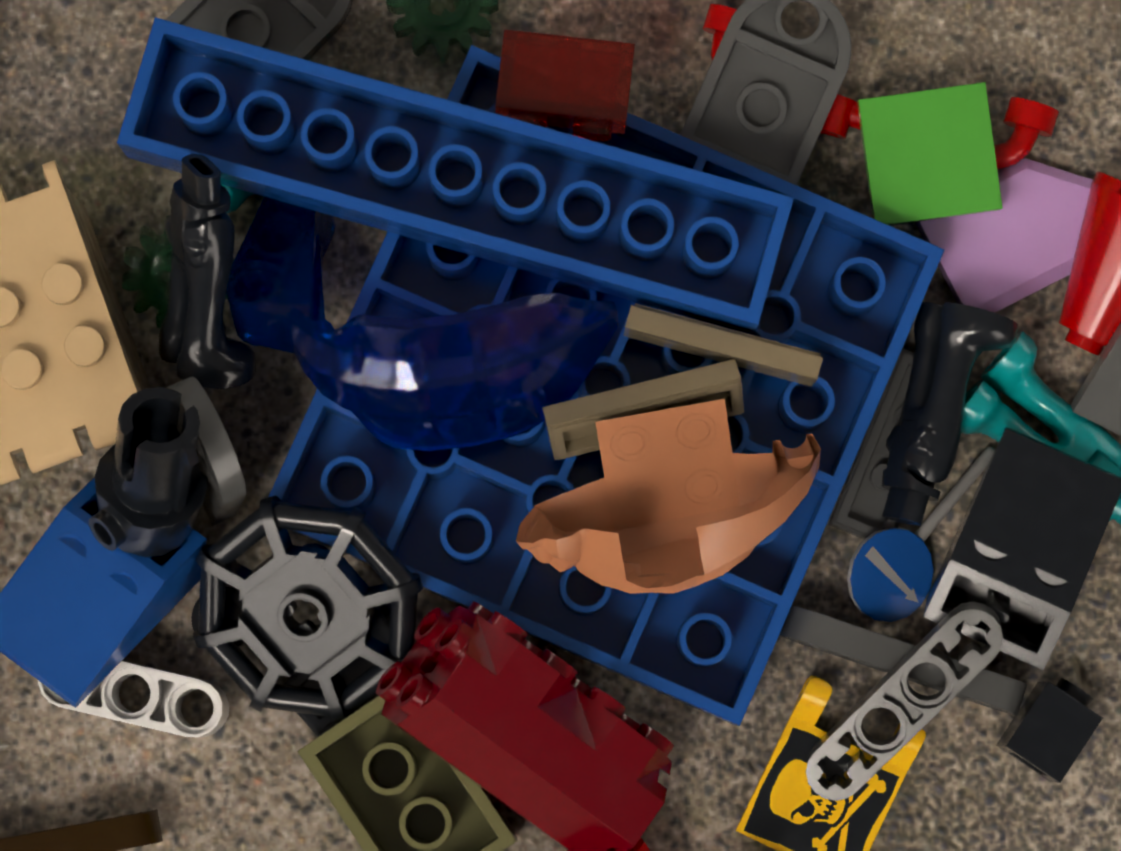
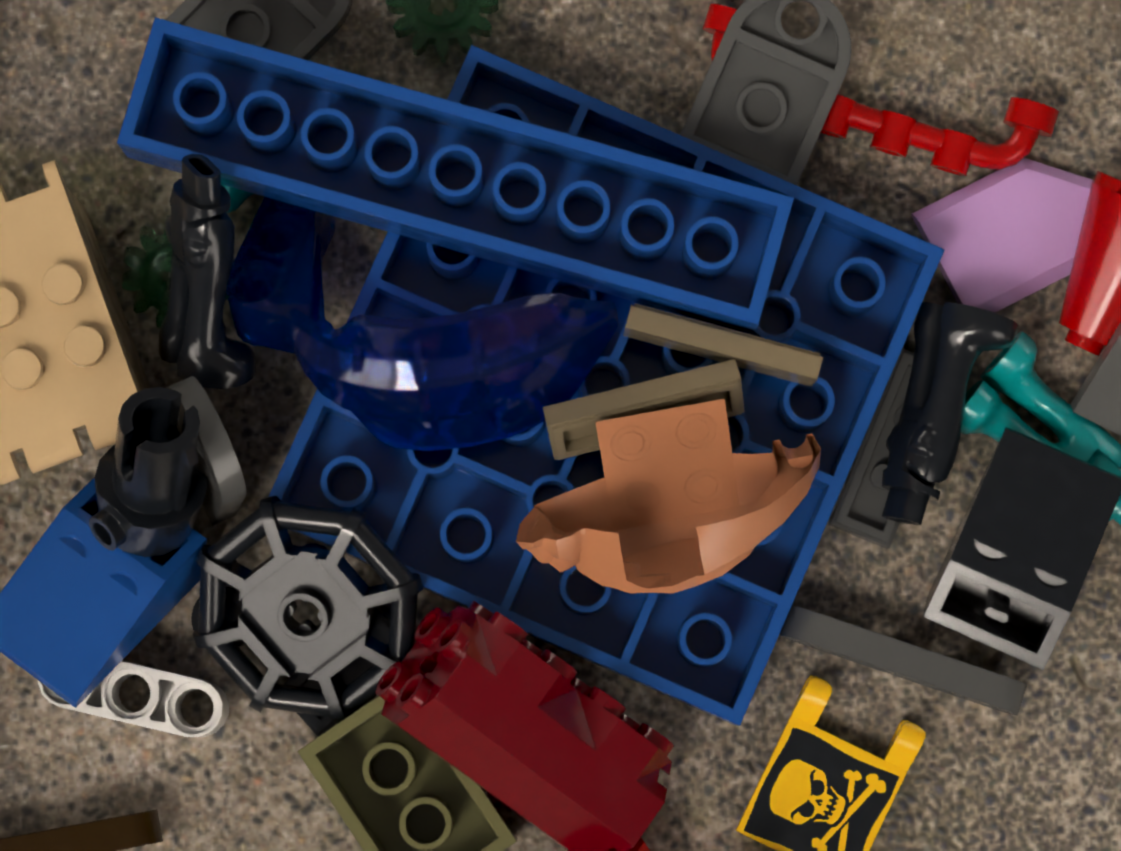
clear red brick [495,29,635,141] -> none
beam [806,602,1003,801] -> none
blue piece [847,447,995,622] -> none
bright green tile [857,82,1003,226] -> none
black brick [996,678,1103,783] -> none

